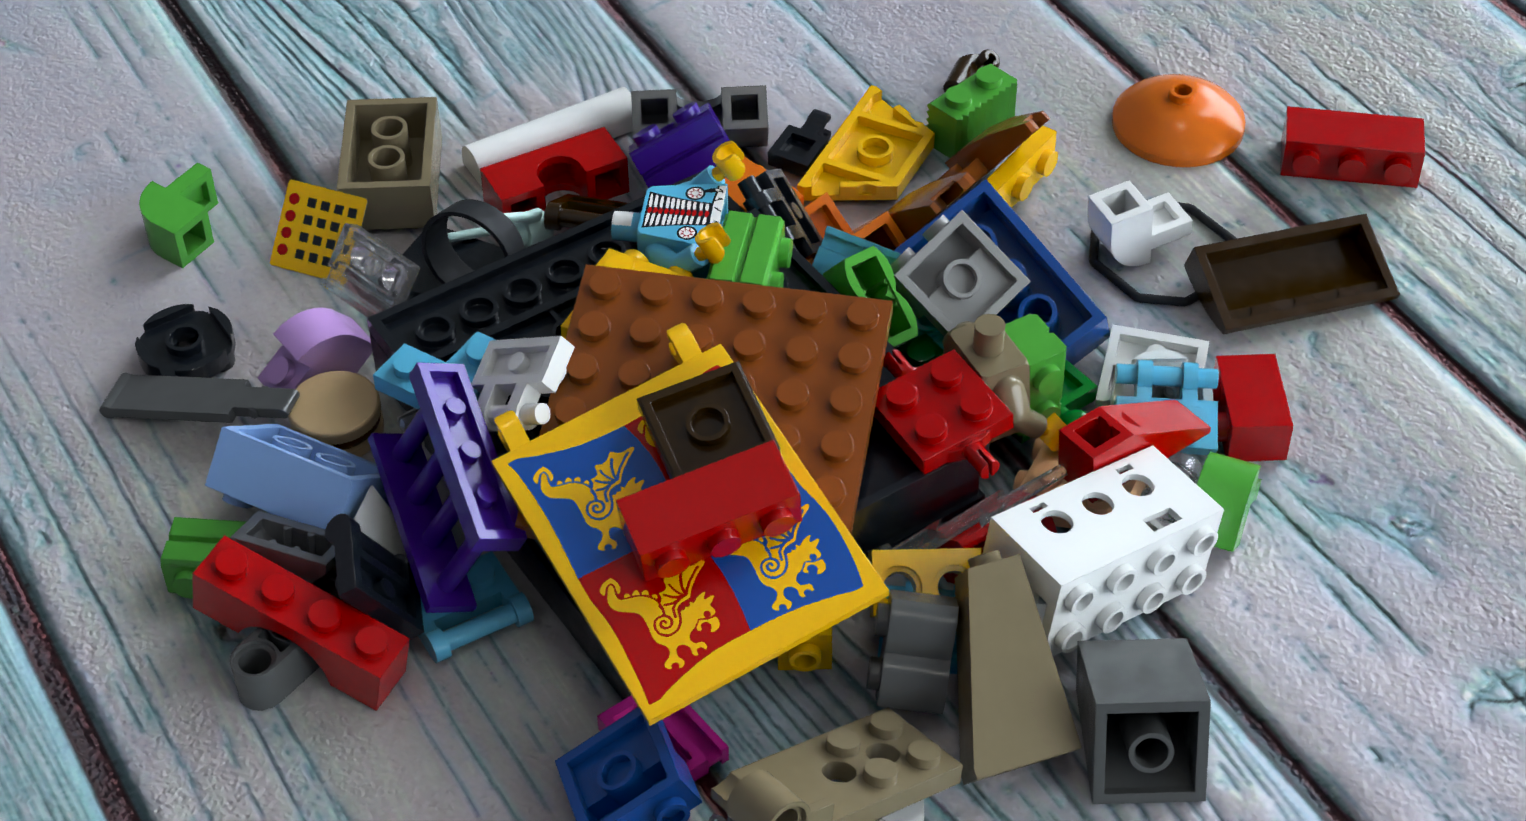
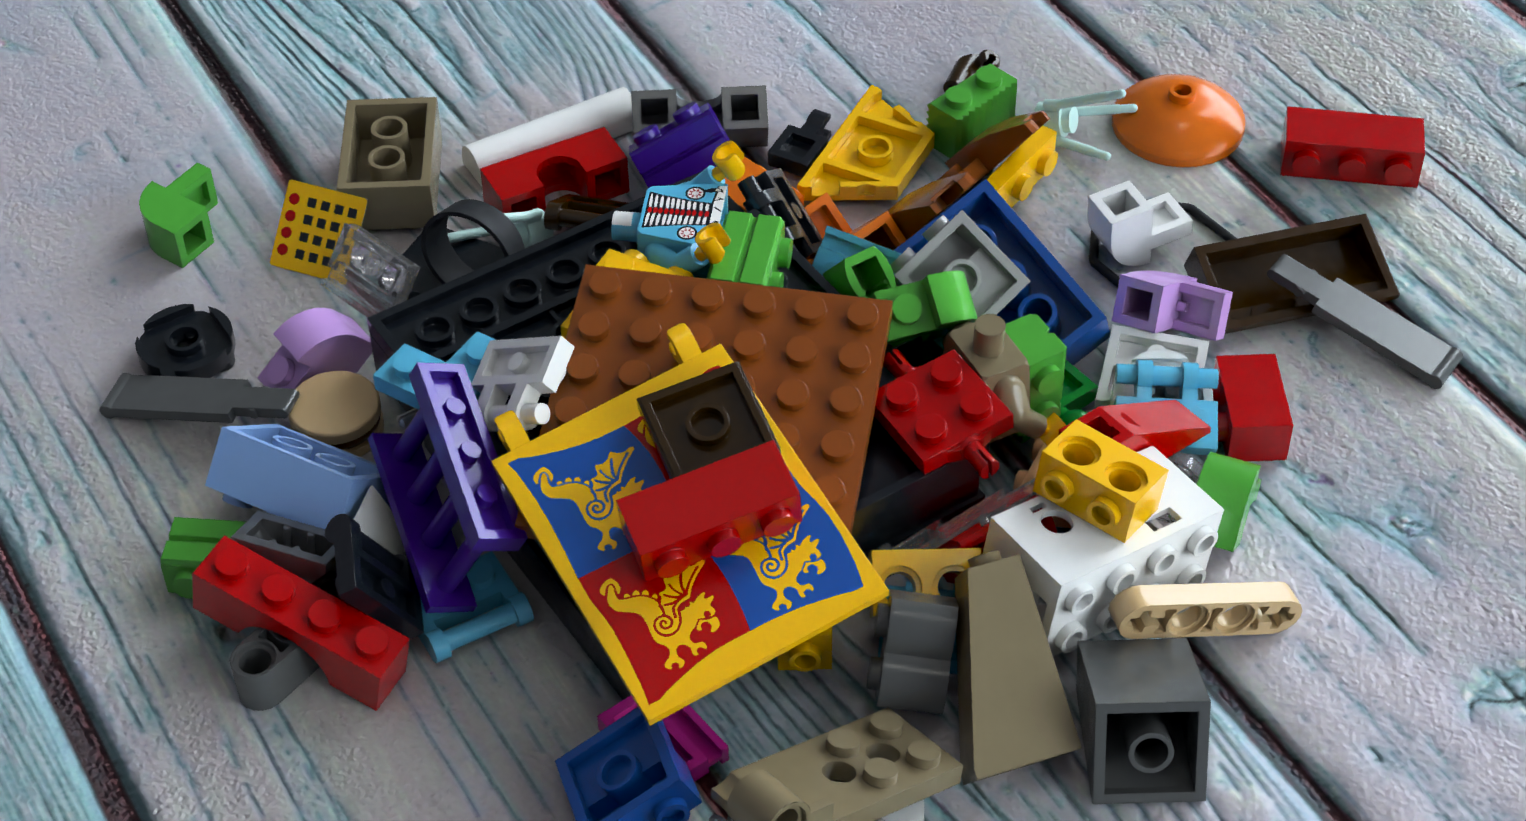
none -> bright green brick [870,270,978,344]
none -> yellow brick [1032,419,1169,543]
none -> light aqua plant [1035,89,1138,161]
none -> tan beam [1108,581,1302,639]
none -> lavender brick [1112,271,1233,341]
none -> piece [1267,254,1463,389]

